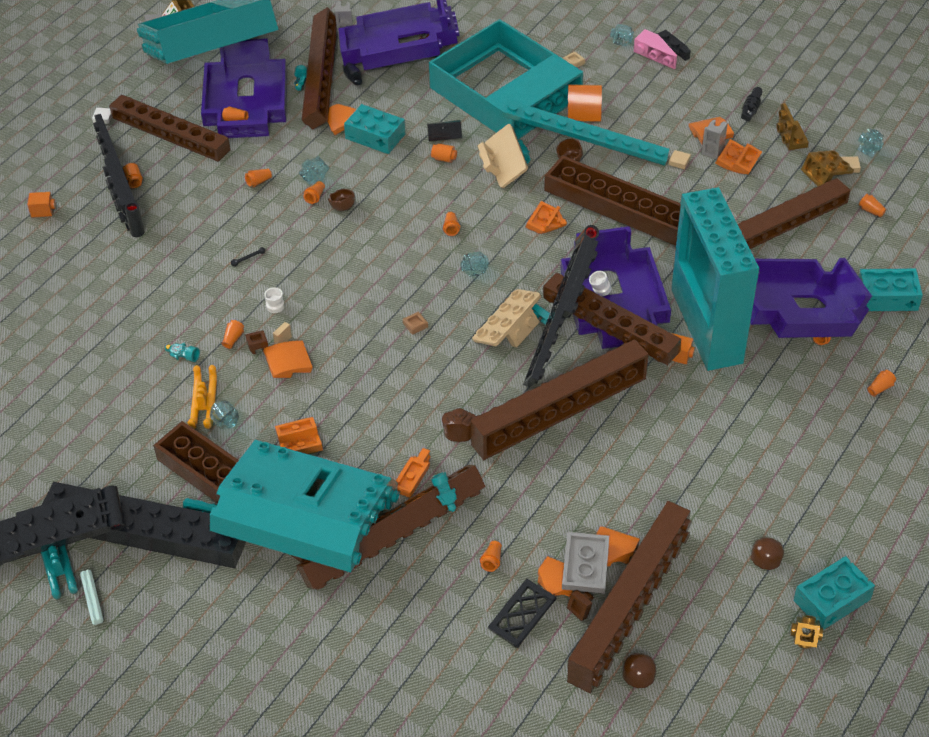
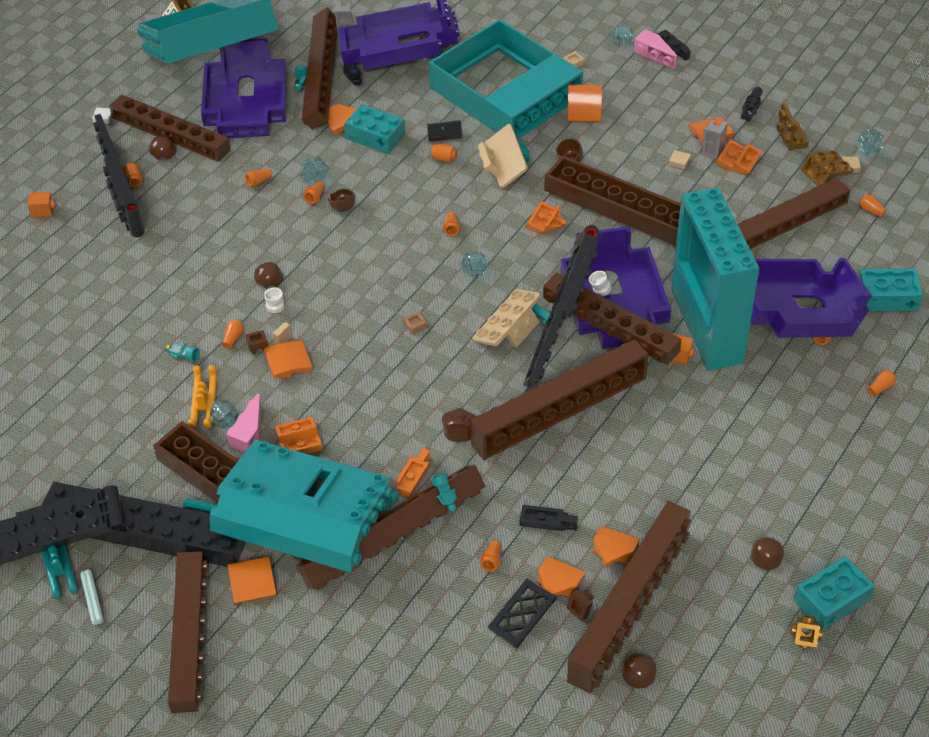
orange cone [222,106,249,121] -> none
black hinge [231,247,265,267] -> none
teal plate [502,99,670,166] -> none
light grey plate [562,532,610,593] -> none
none -> reddish brown hair [148,136,177,160]
none -> reddish brown brick [168,551,208,713]
none -> bright pink slope [227,393,262,453]
none -> orange slope [228,556,277,605]
none -> reddish brown hair [254,262,283,288]
none -> black hinge [519,505,578,531]

